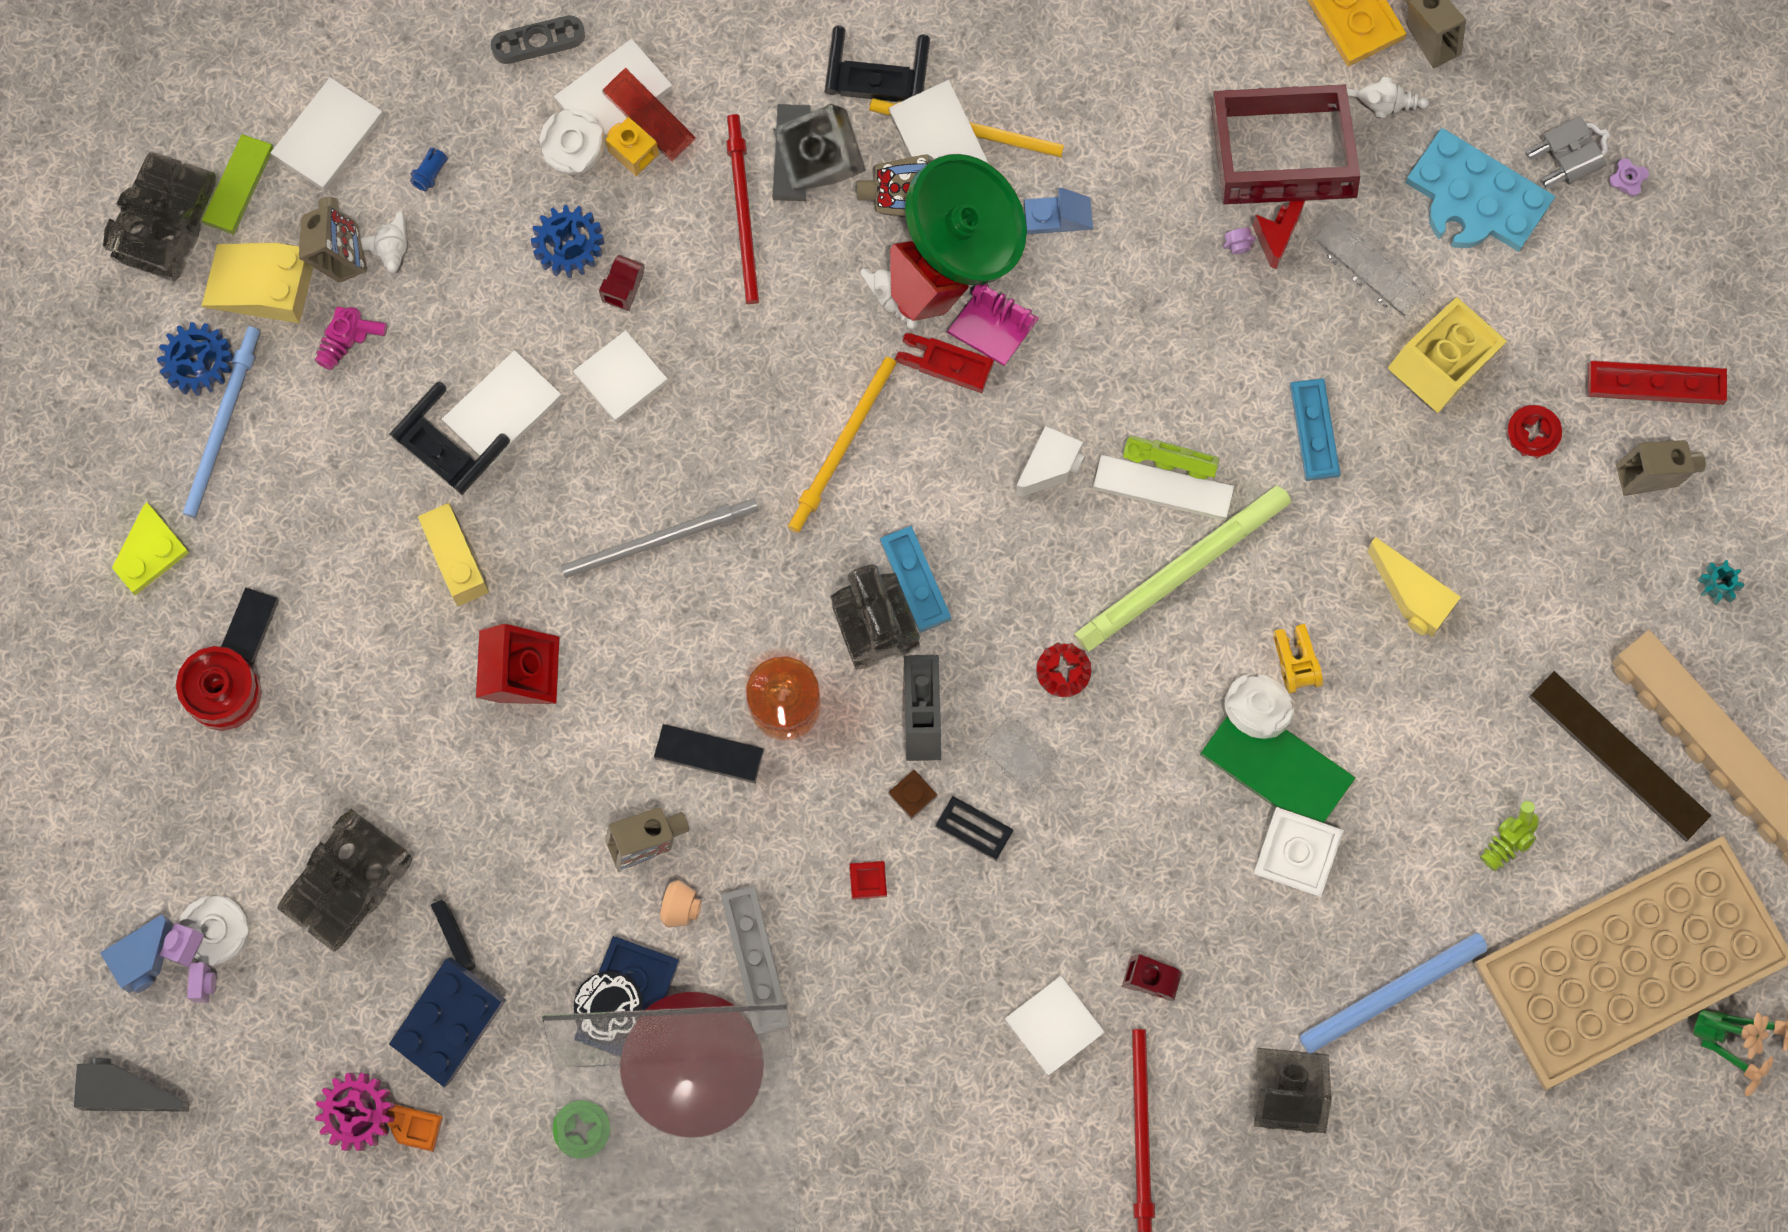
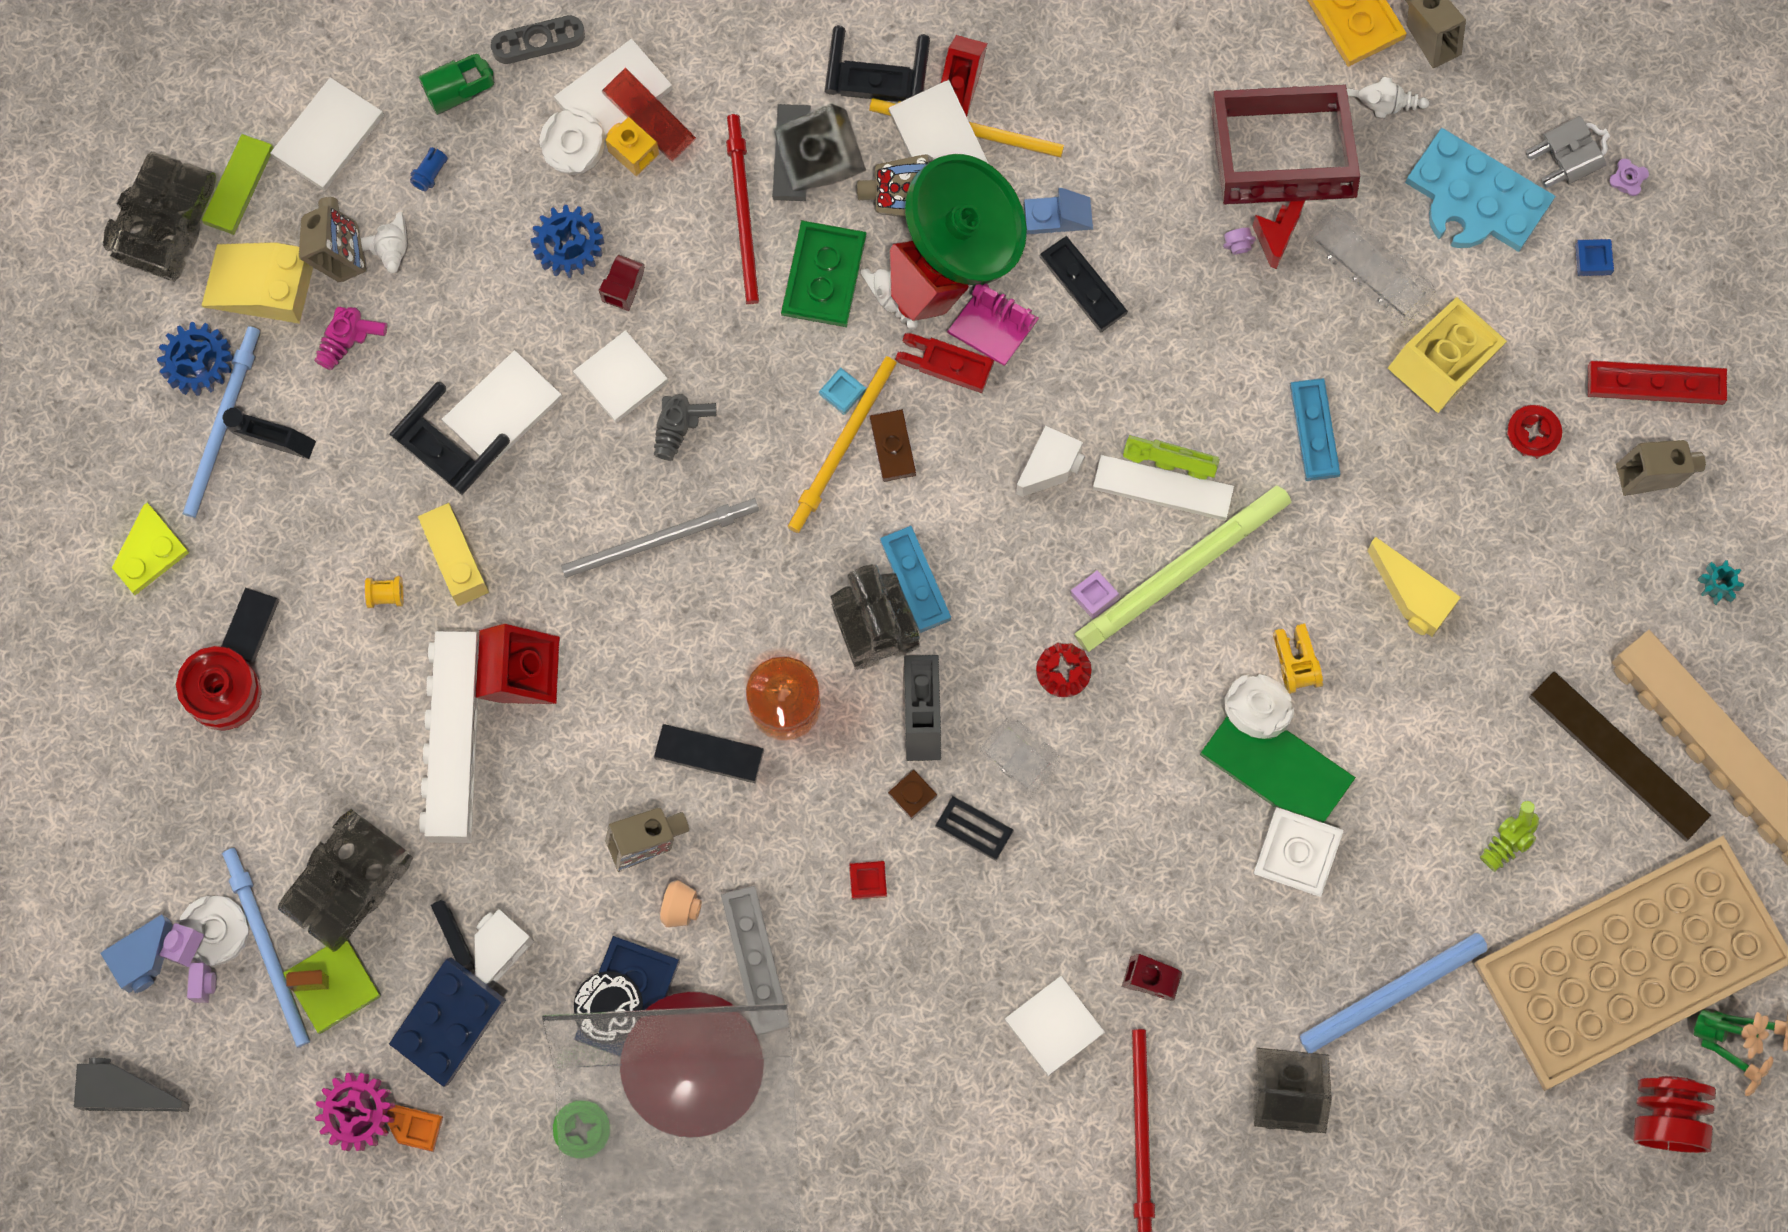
none -> black piece [222,408,316,459]
none -> light blue bar [222,848,310,1048]
none -> lime tile [283,935,381,1034]
none -> dark orange tile [286,970,329,992]
none -> yellow bush [365,576,404,608]
none -> green piece [418,54,494,115]
none -> white brick [419,631,479,843]
none -> white slope [474,909,534,988]
none -> dark grey piece [654,394,717,461]
none -> green tile [781,220,867,328]
none -> medium azure tile [819,368,866,415]
none -> reddish brown plate [870,409,916,482]
none -> red slope [941,35,988,117]
none -> black tile [1040,236,1128,333]
none -> lavender plate [1071,570,1120,619]
none -> blue plate [1575,239,1614,276]
none -> red wheel [1633,1076,1716,1153]

